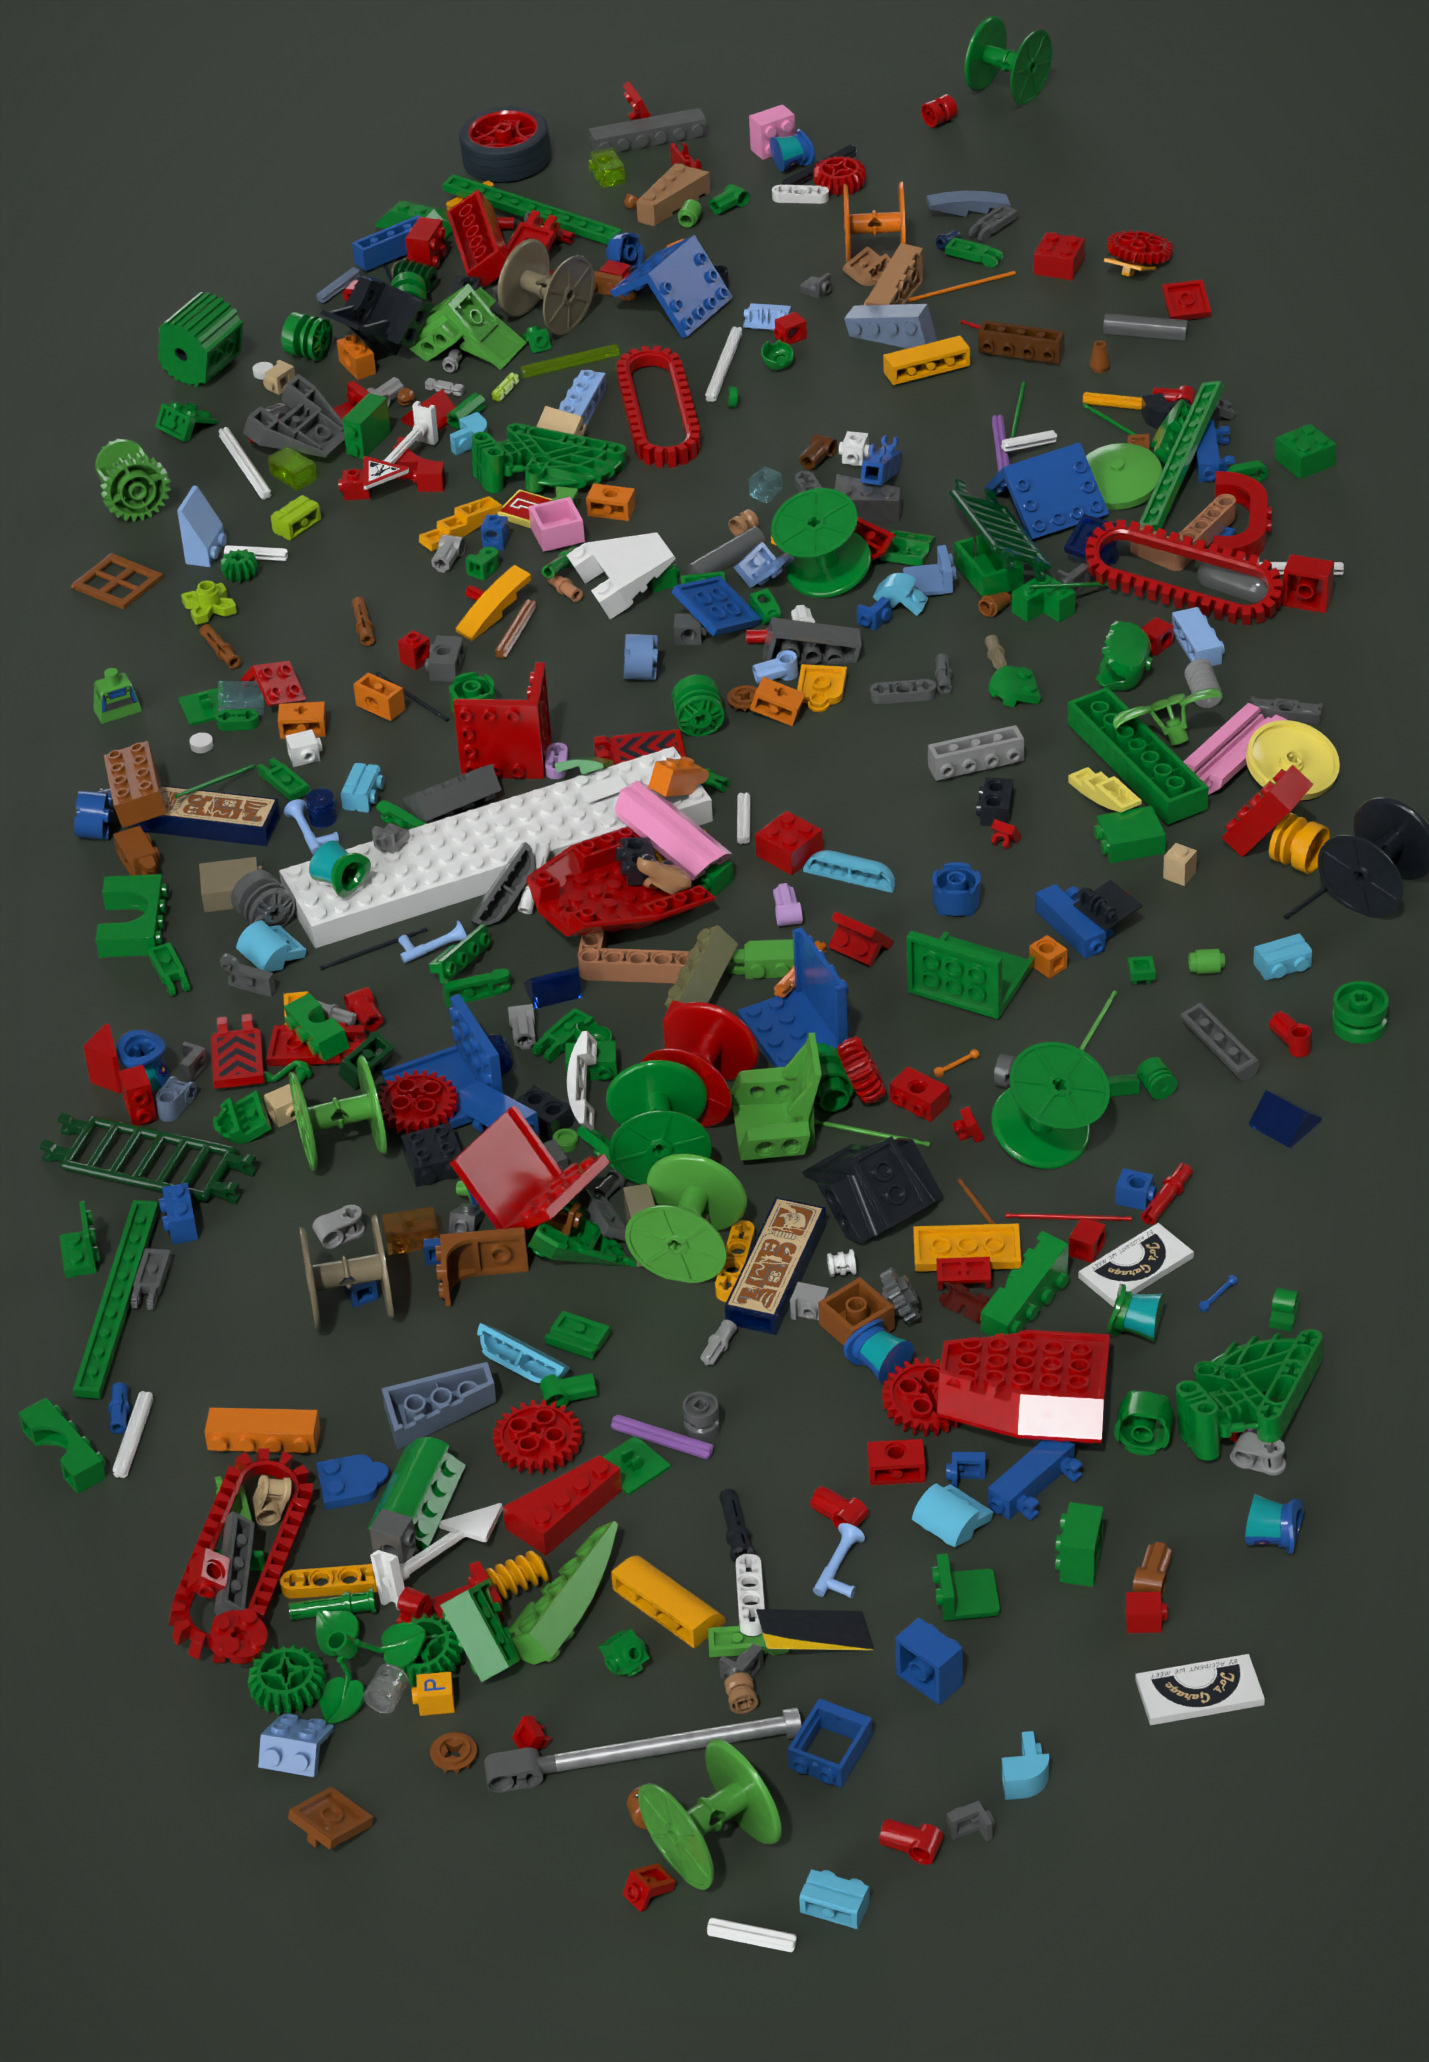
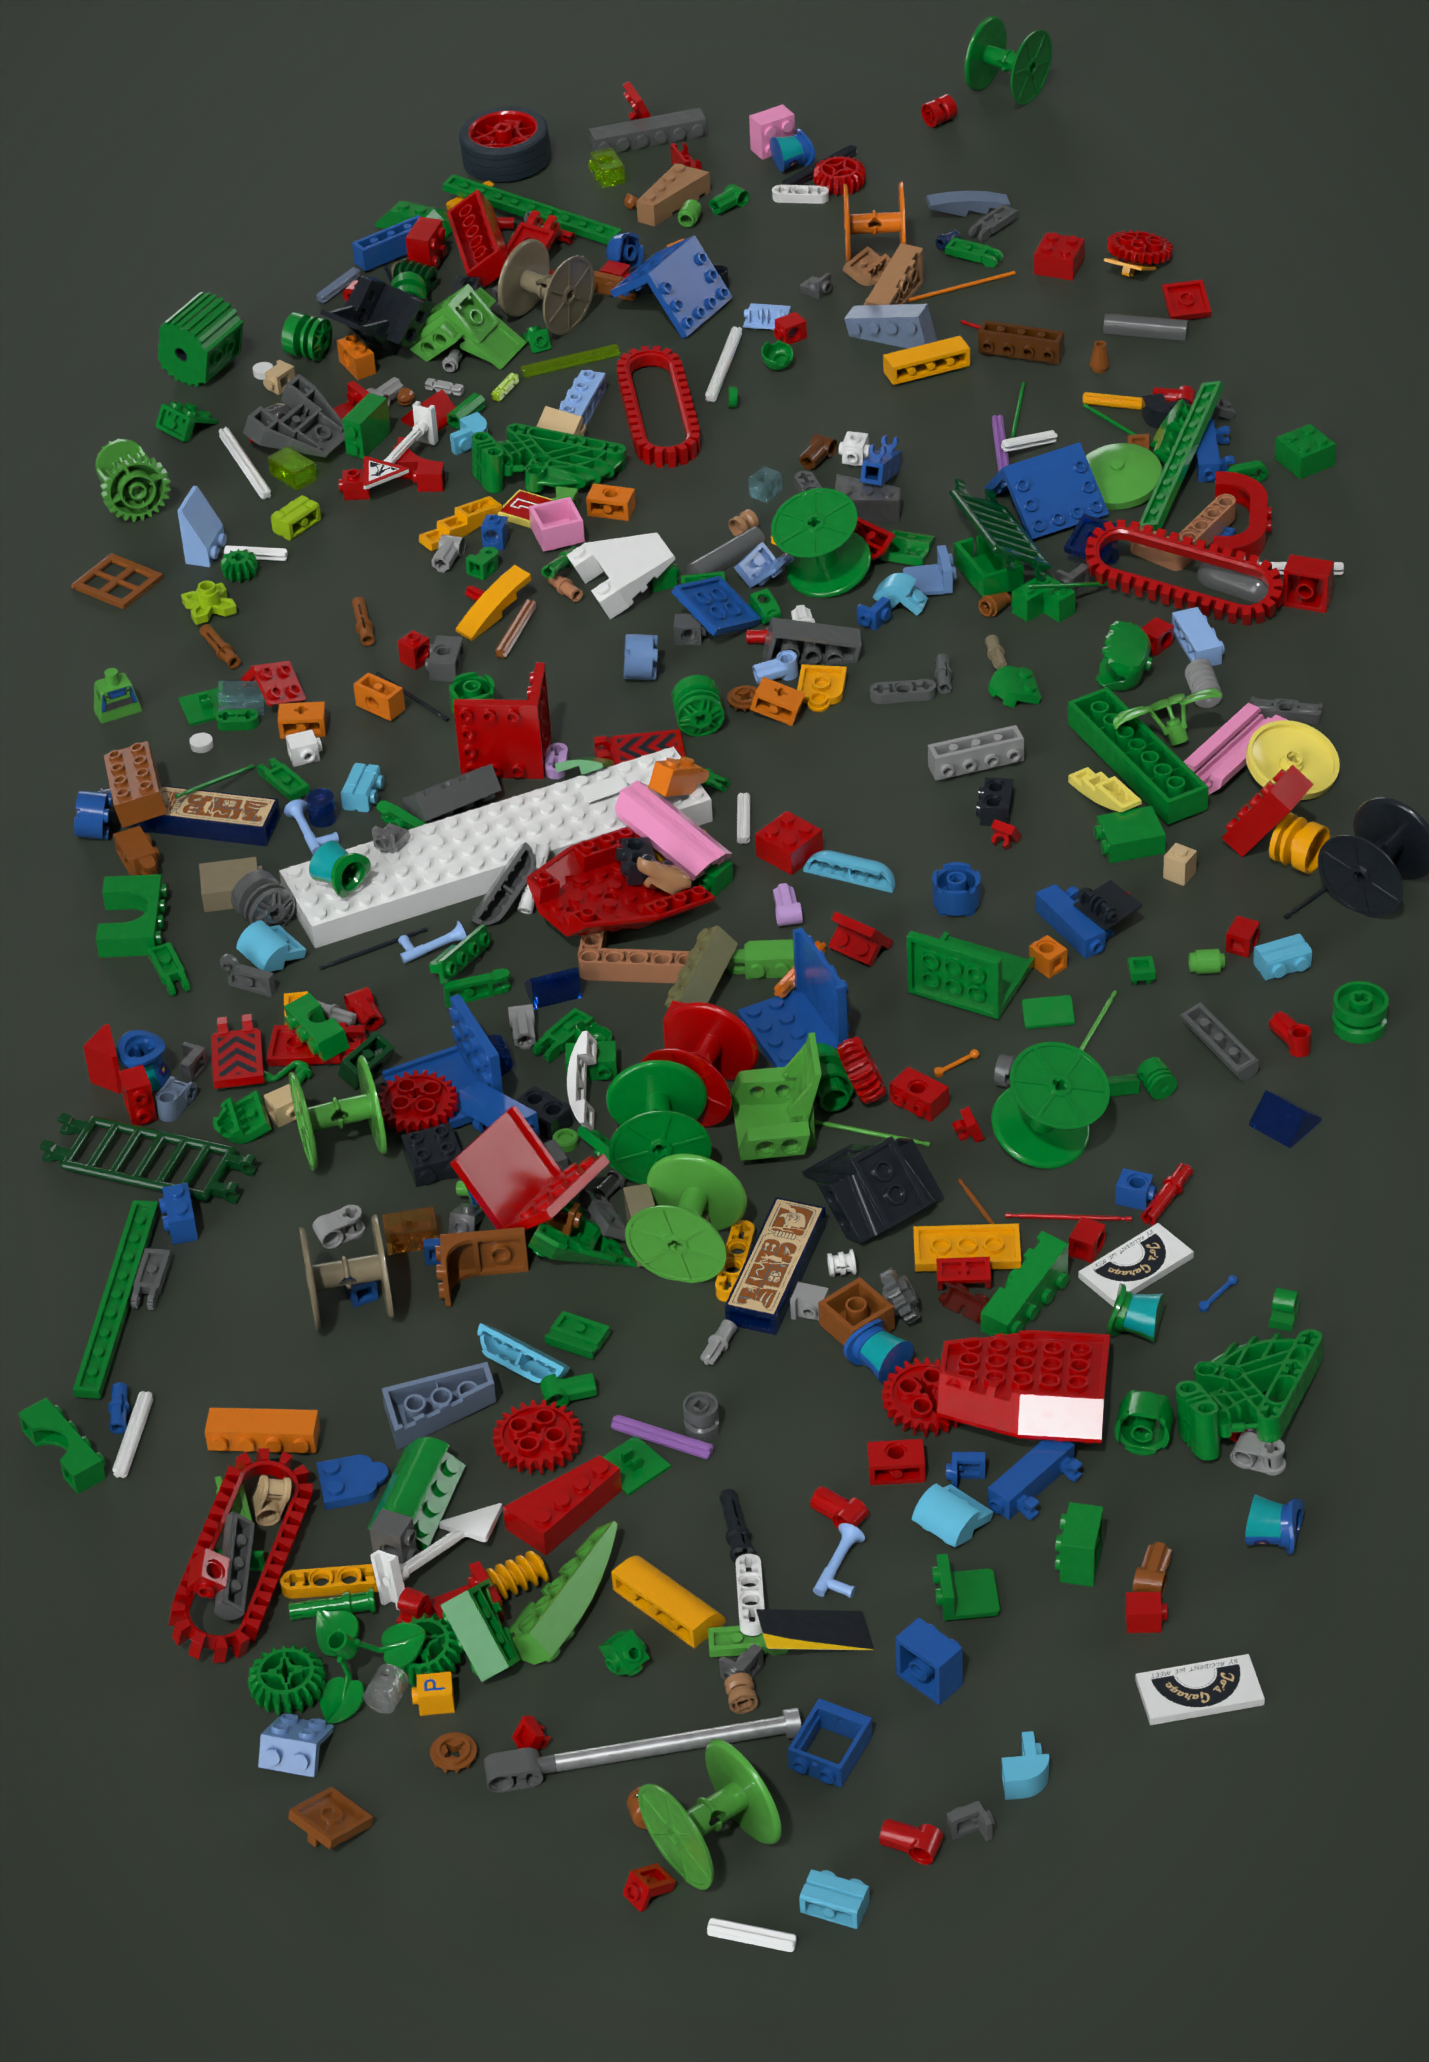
green bracket [59,1201,100,1278] -> none
red plate [209,1609,268,1664] -> none
none -> green slope [1022,995,1075,1029]
none -> red brick [1225,916,1260,958]

